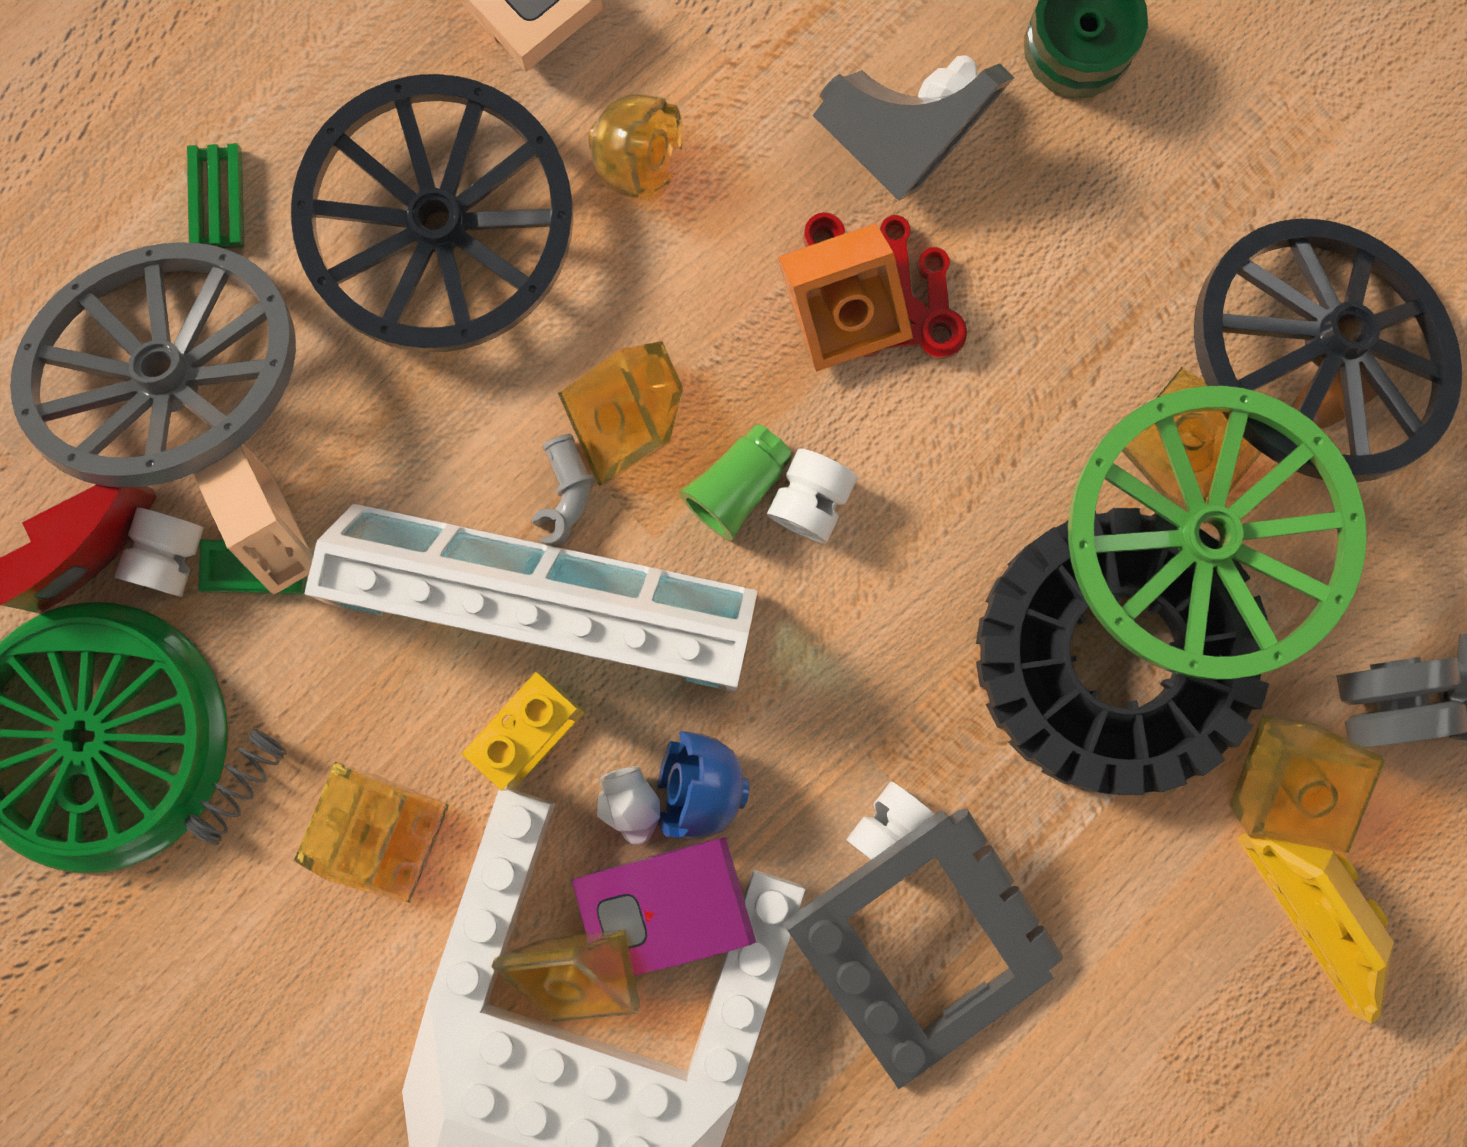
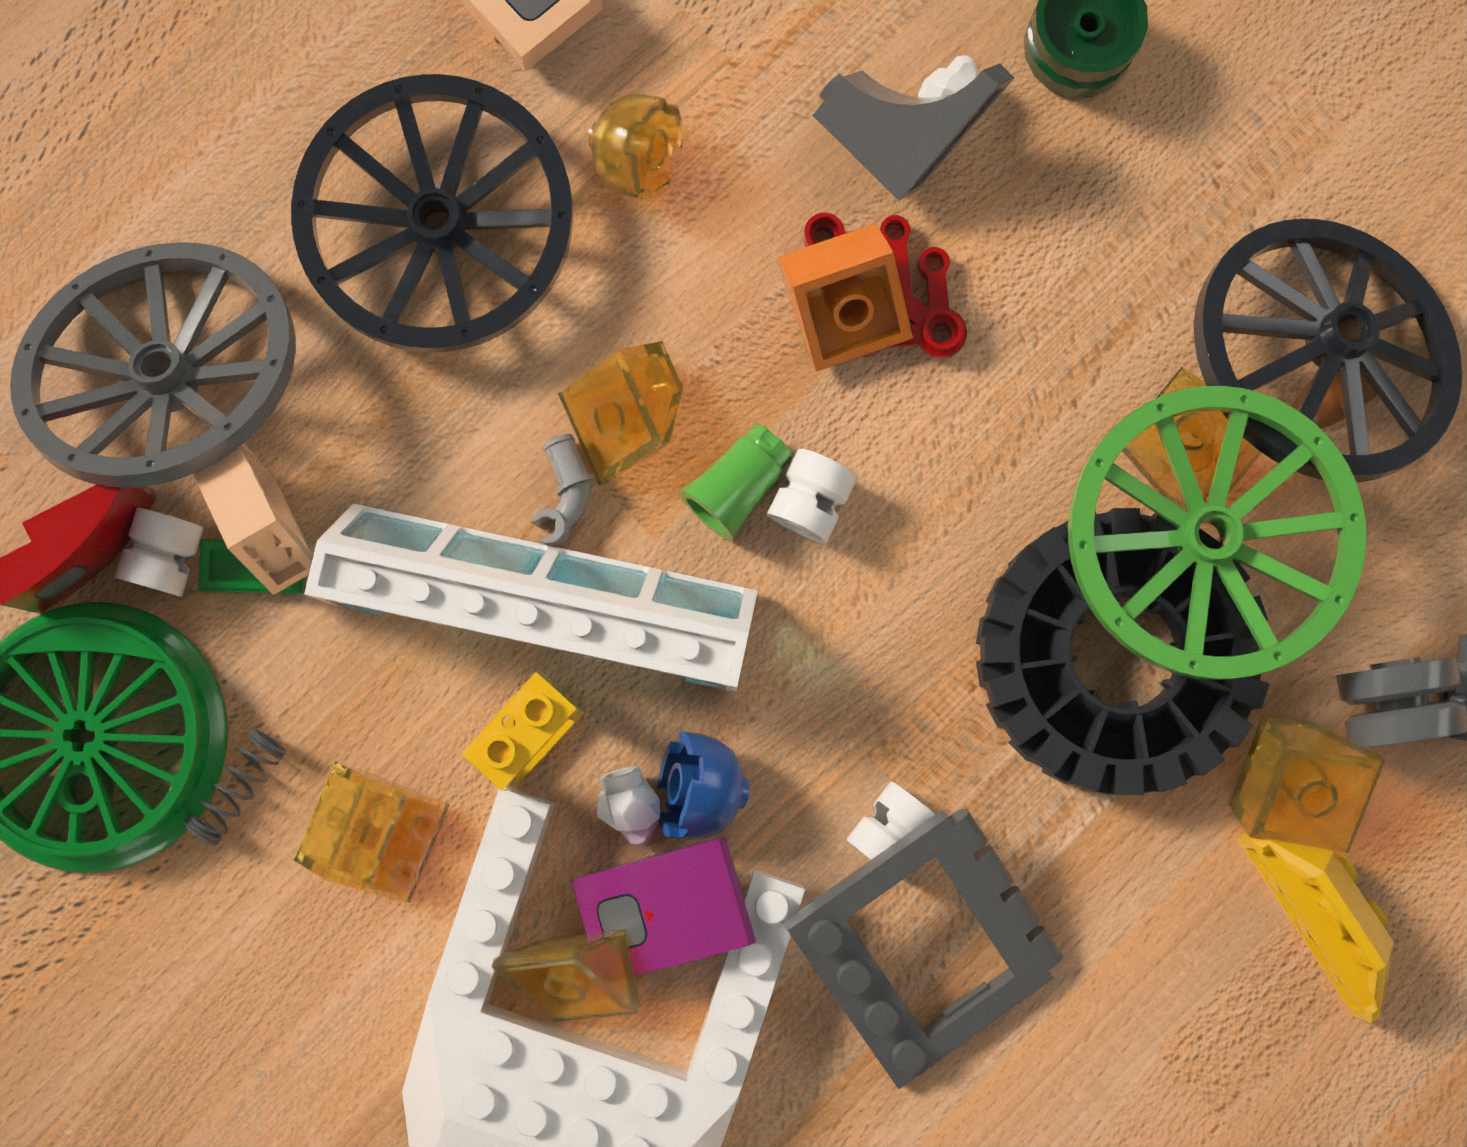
green tile [187,143,244,248] -> none

